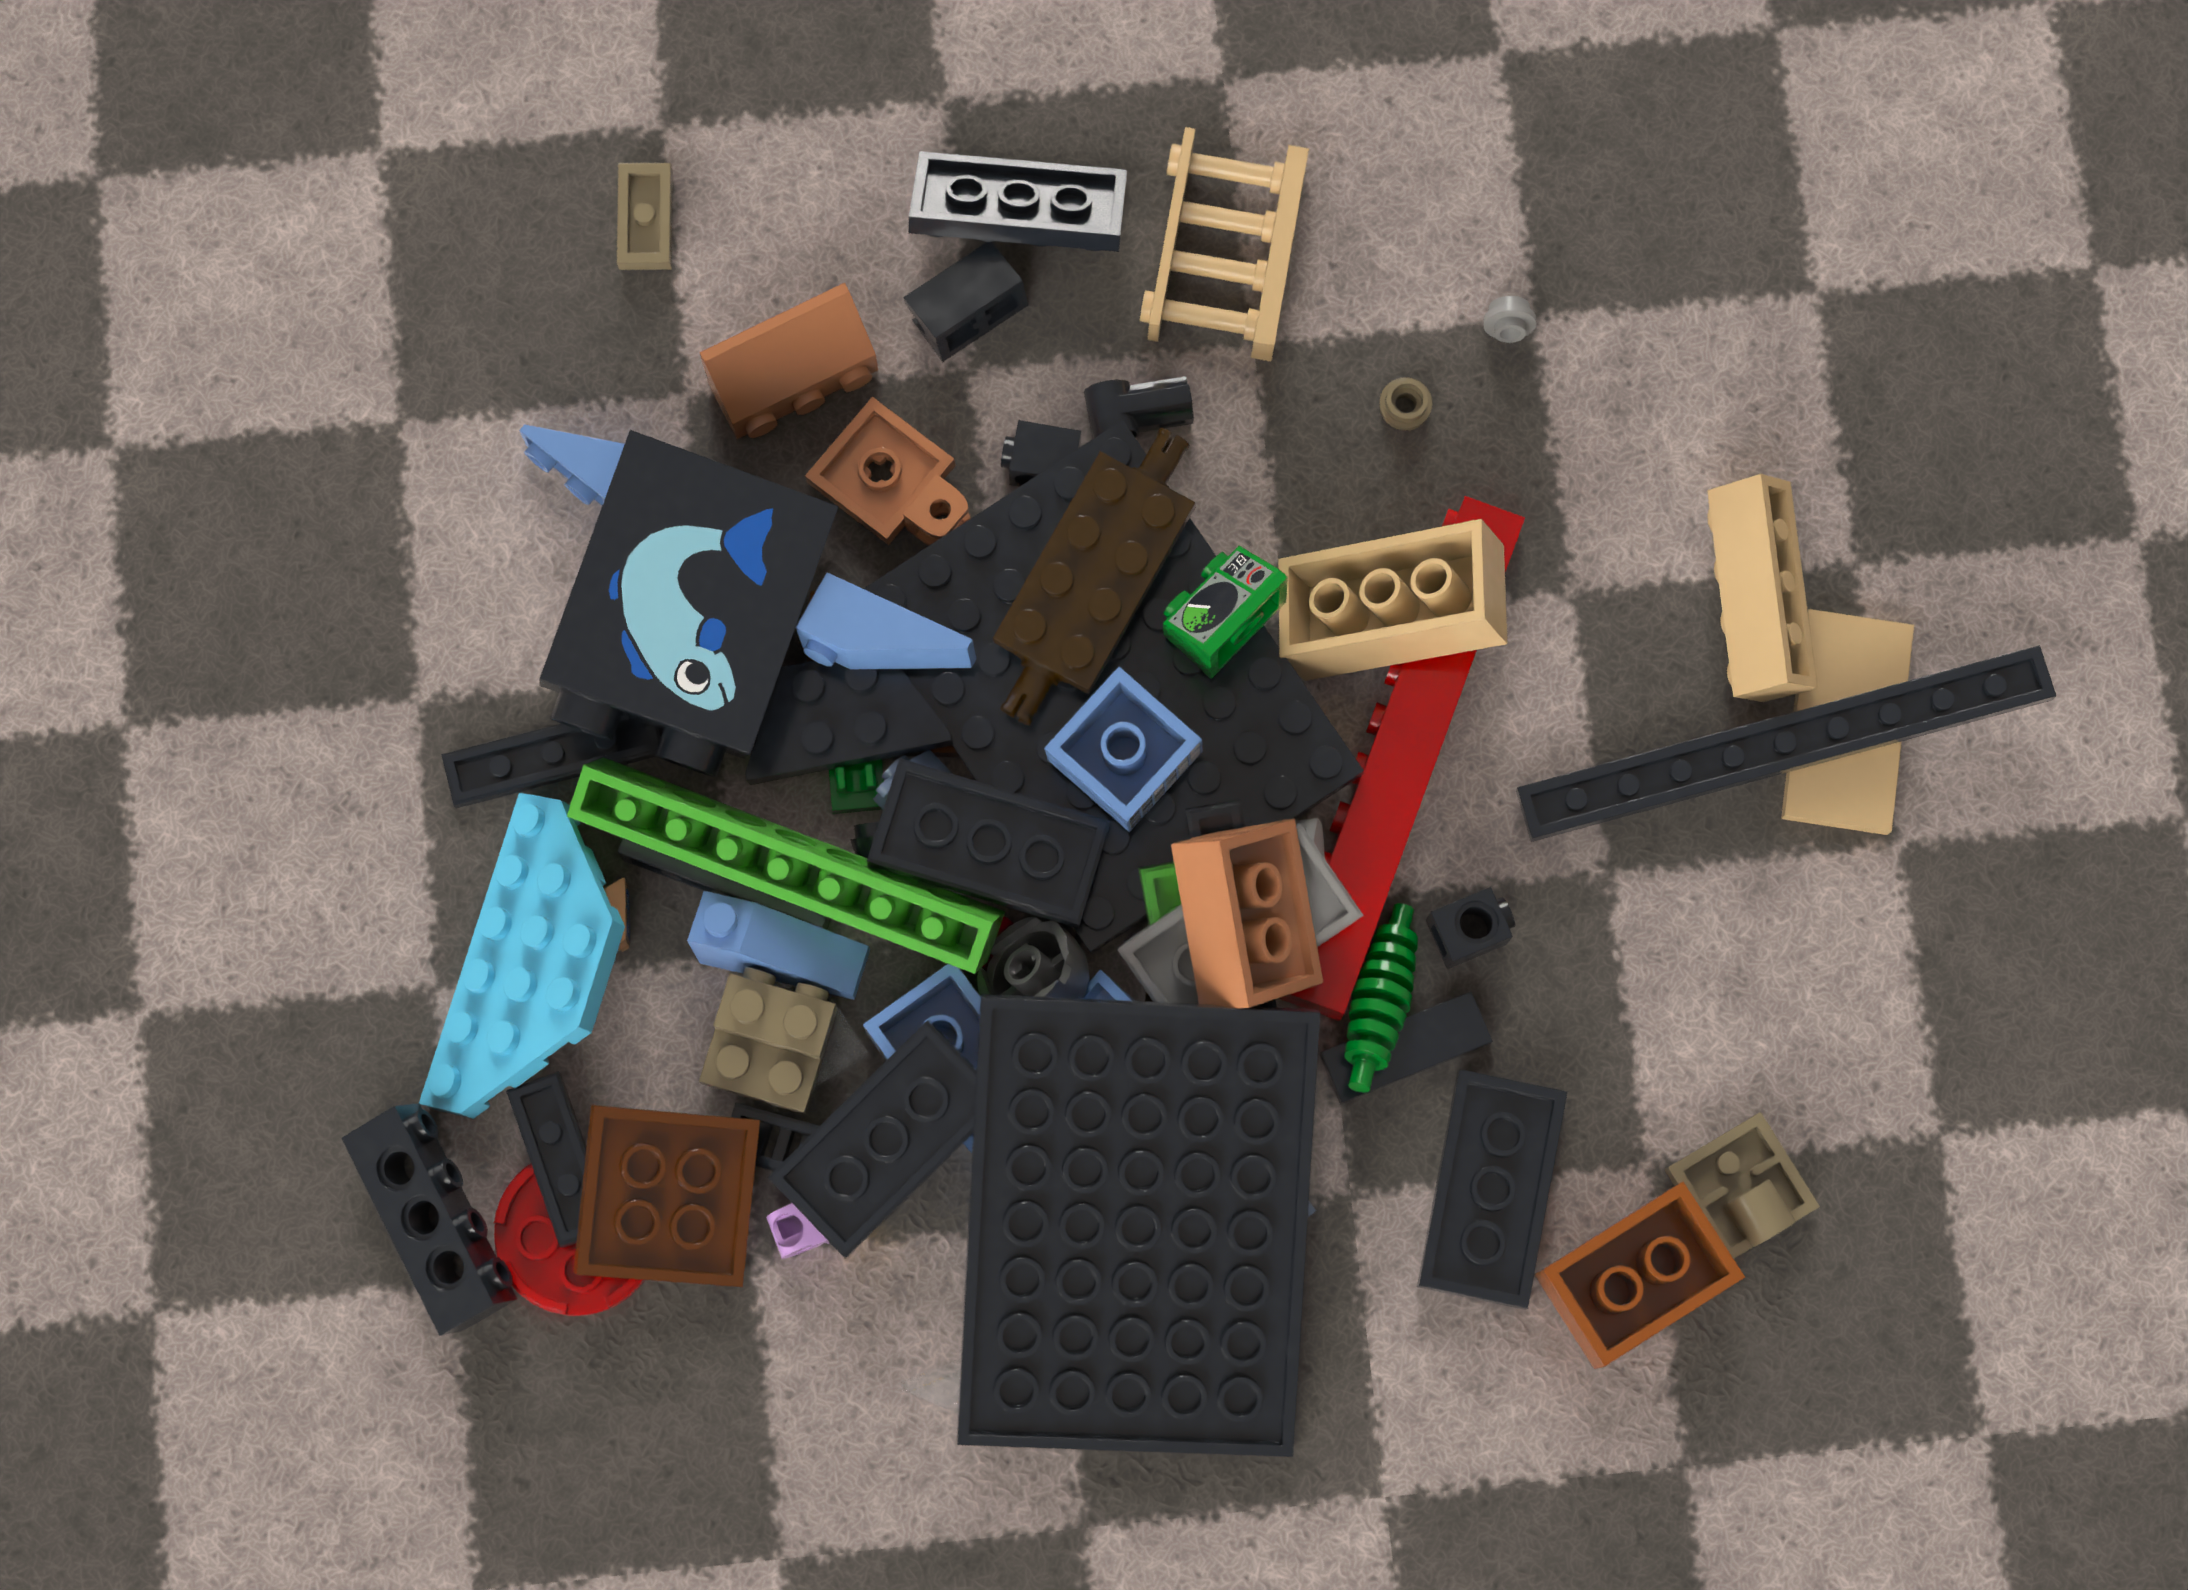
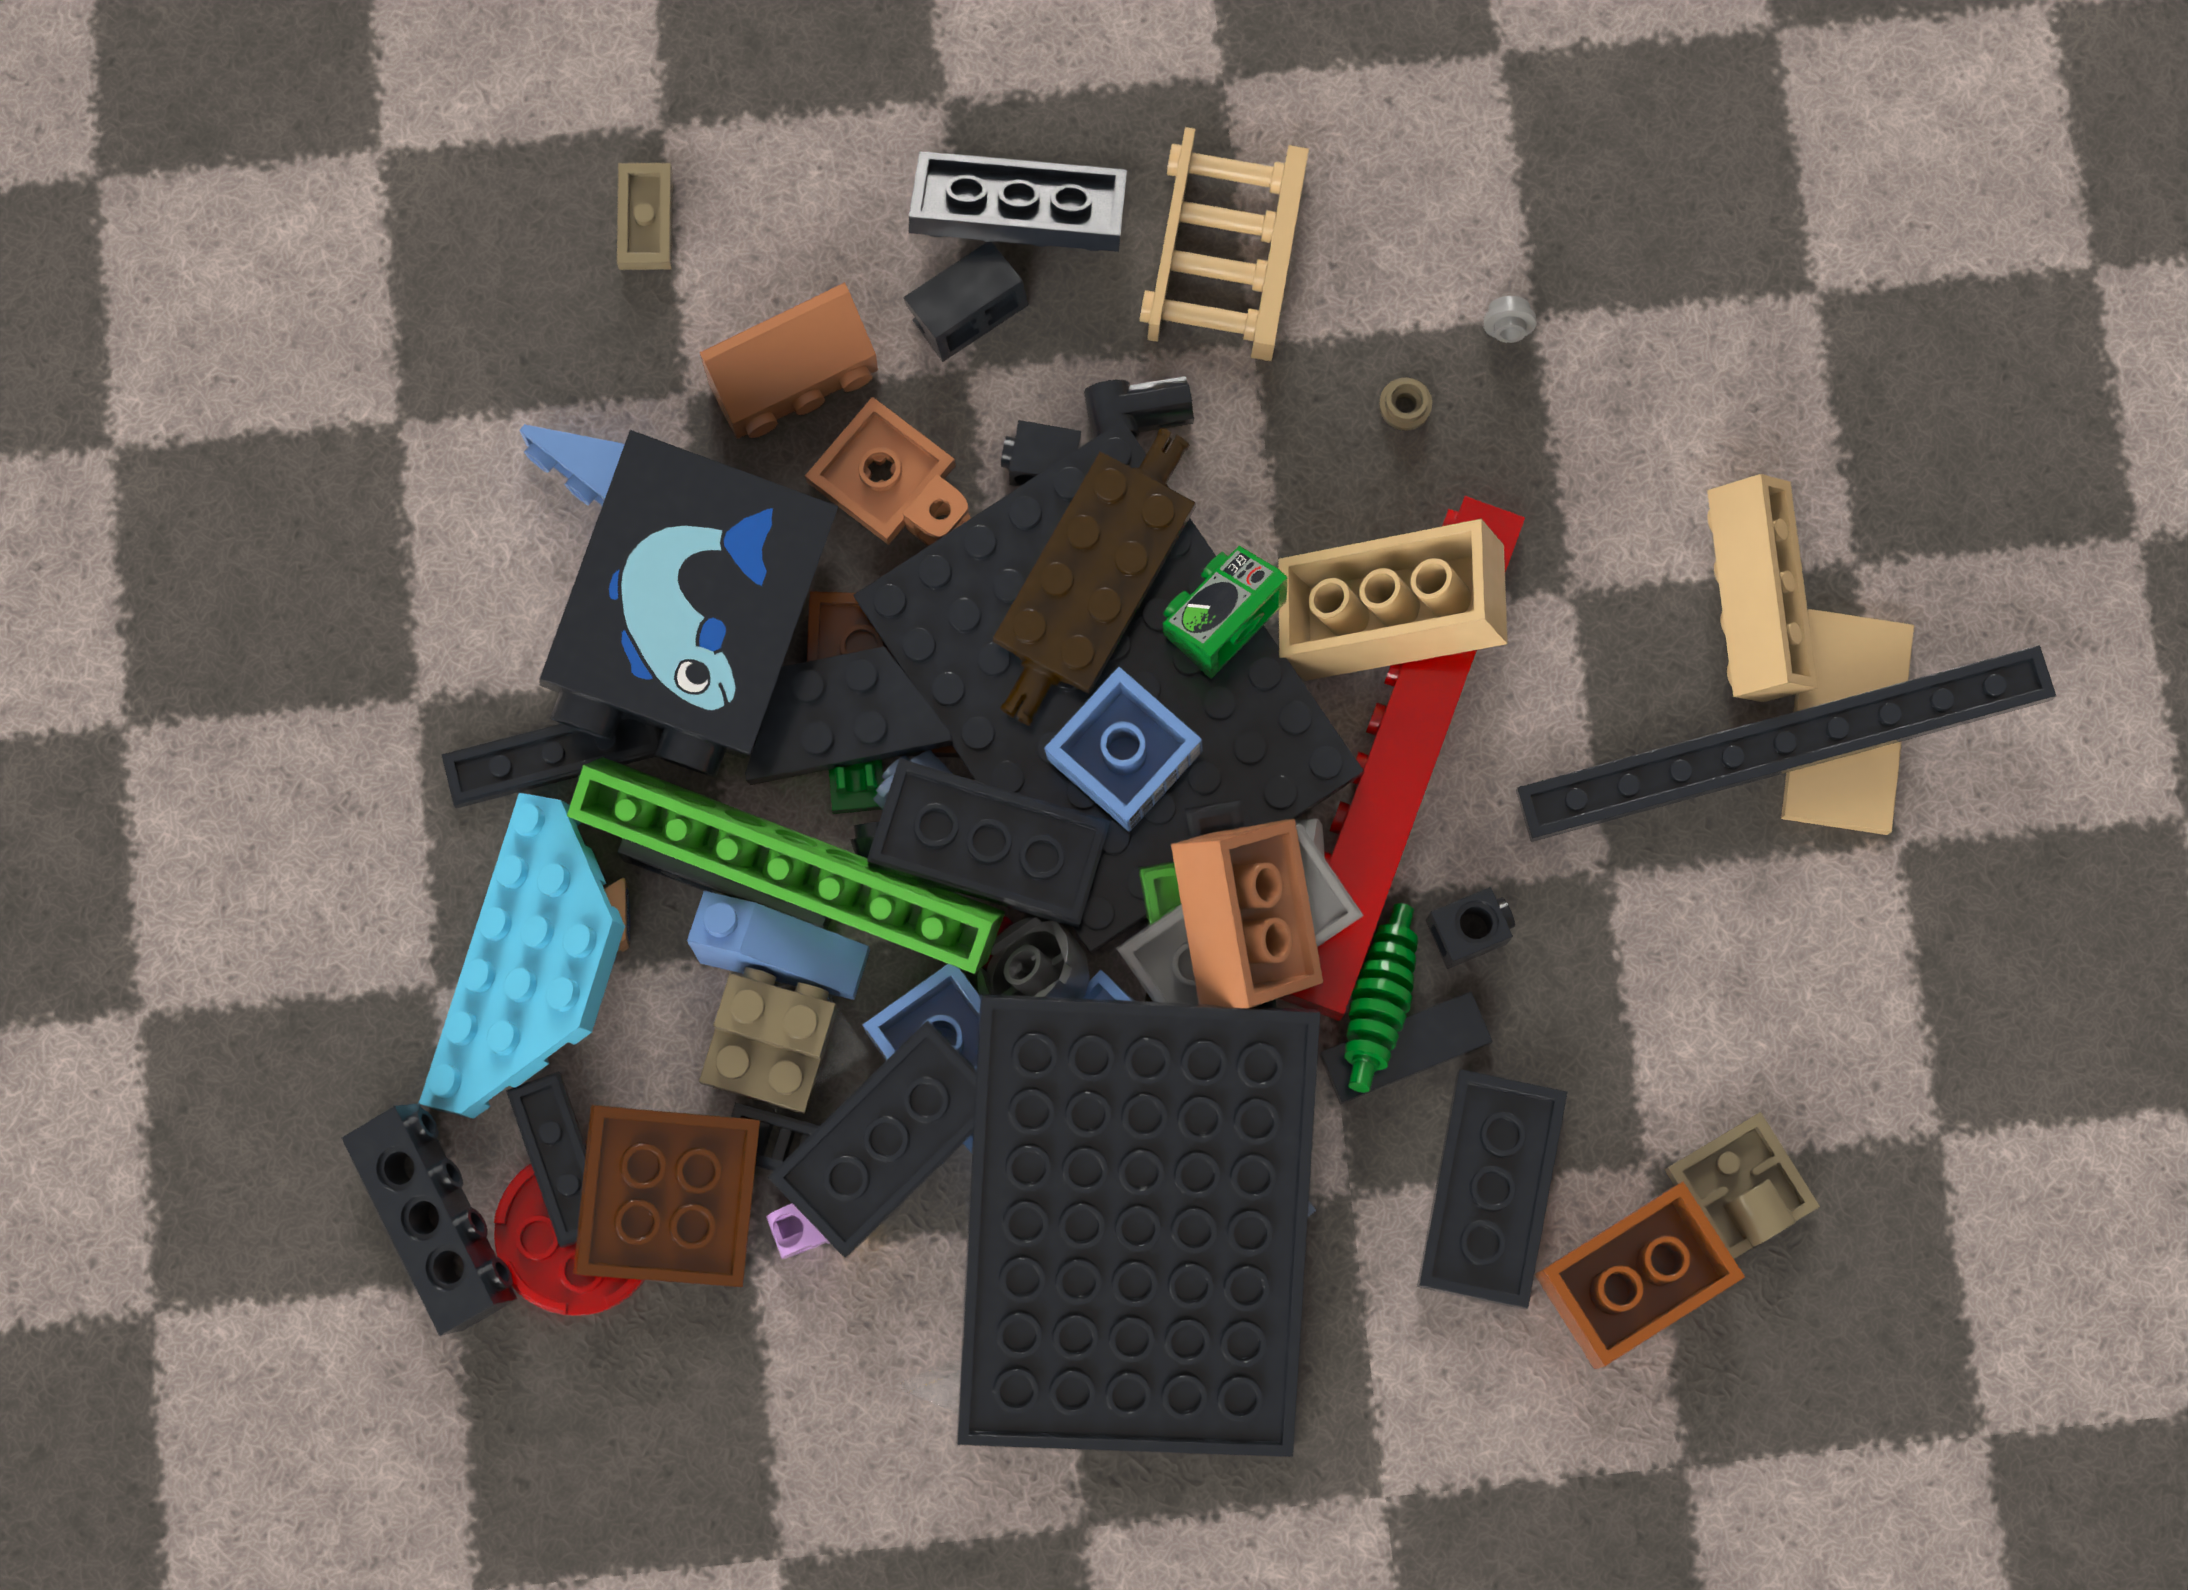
medium blue slope [796,573,976,669] -> none

